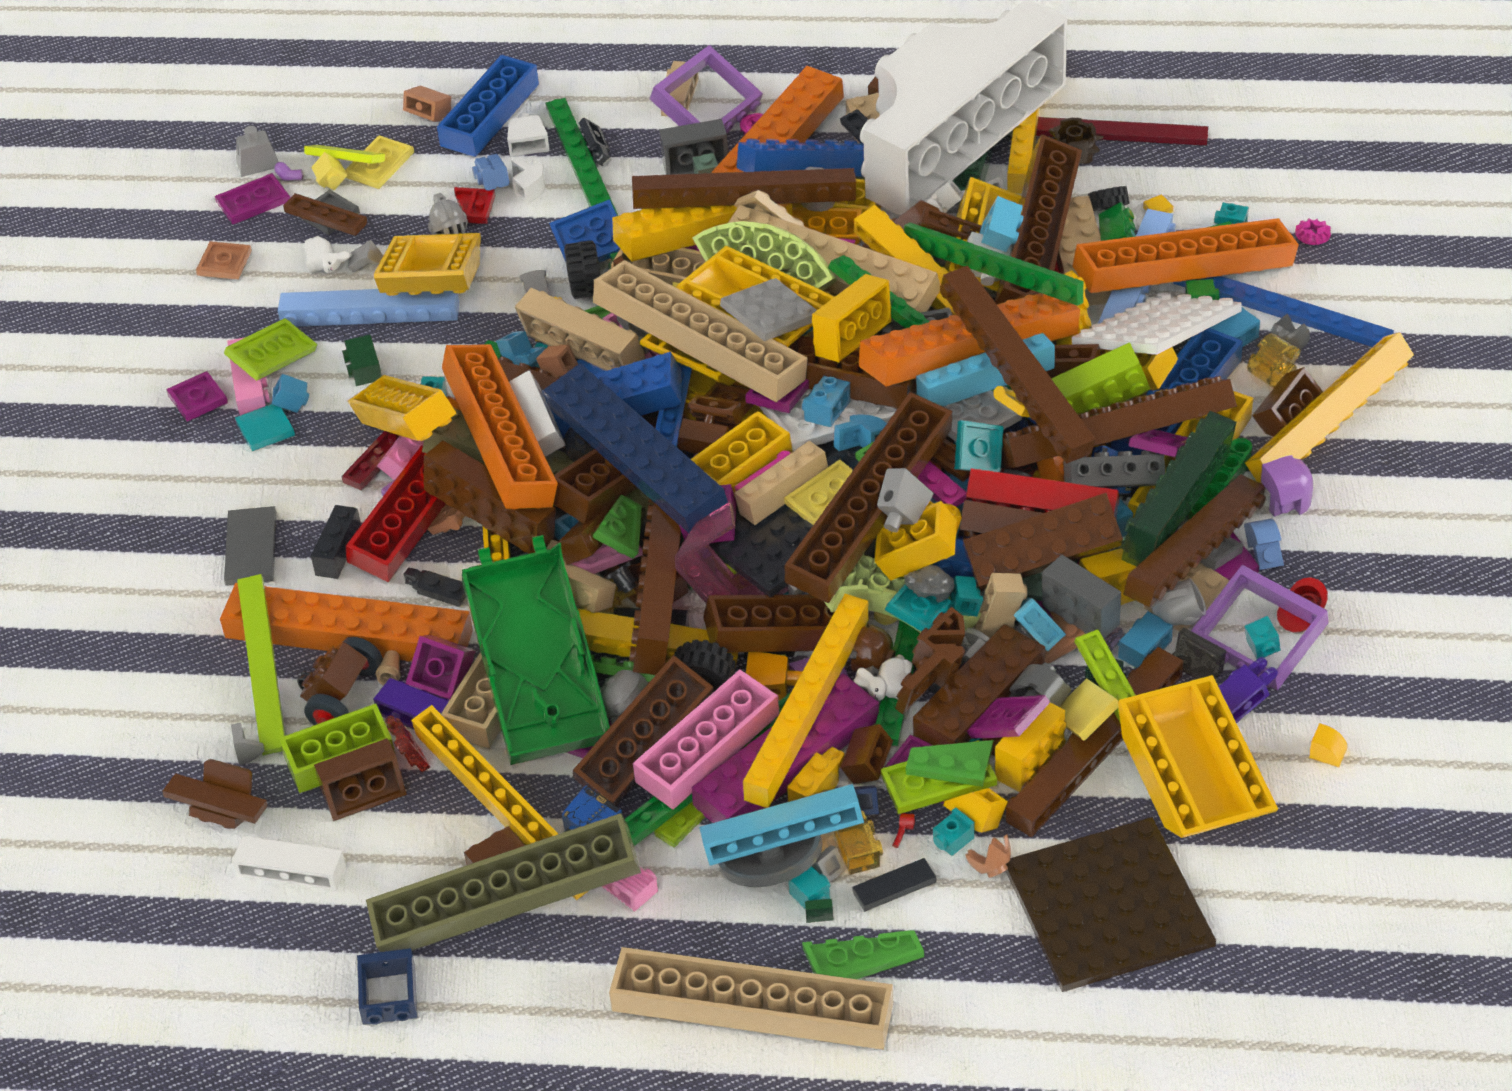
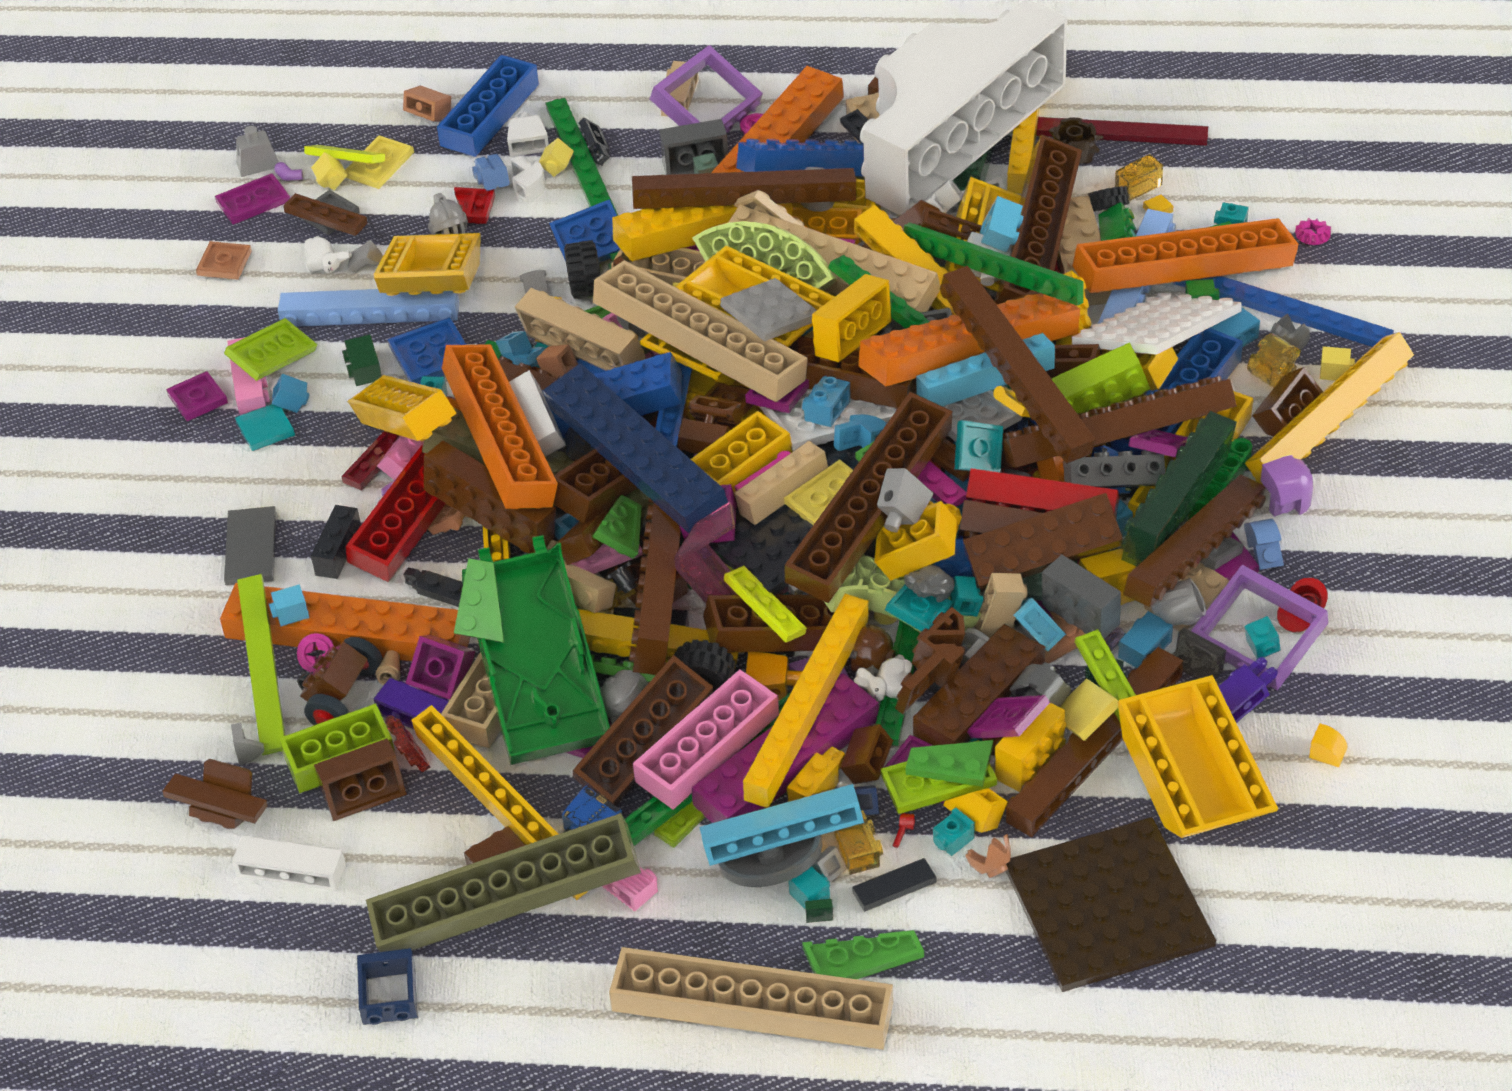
none -> medium azure brick [269,584,309,626]
none -> dark pink gear [297,633,334,672]
none -> blue plate [387,317,466,384]
none -> bright green wing [454,558,504,643]
none -> light yellow brick [539,138,574,177]
none -> neon yellow tile [723,566,807,643]
none -> clear yellow brick [1115,154,1163,201]
none -> light yellow brick [1320,347,1355,381]

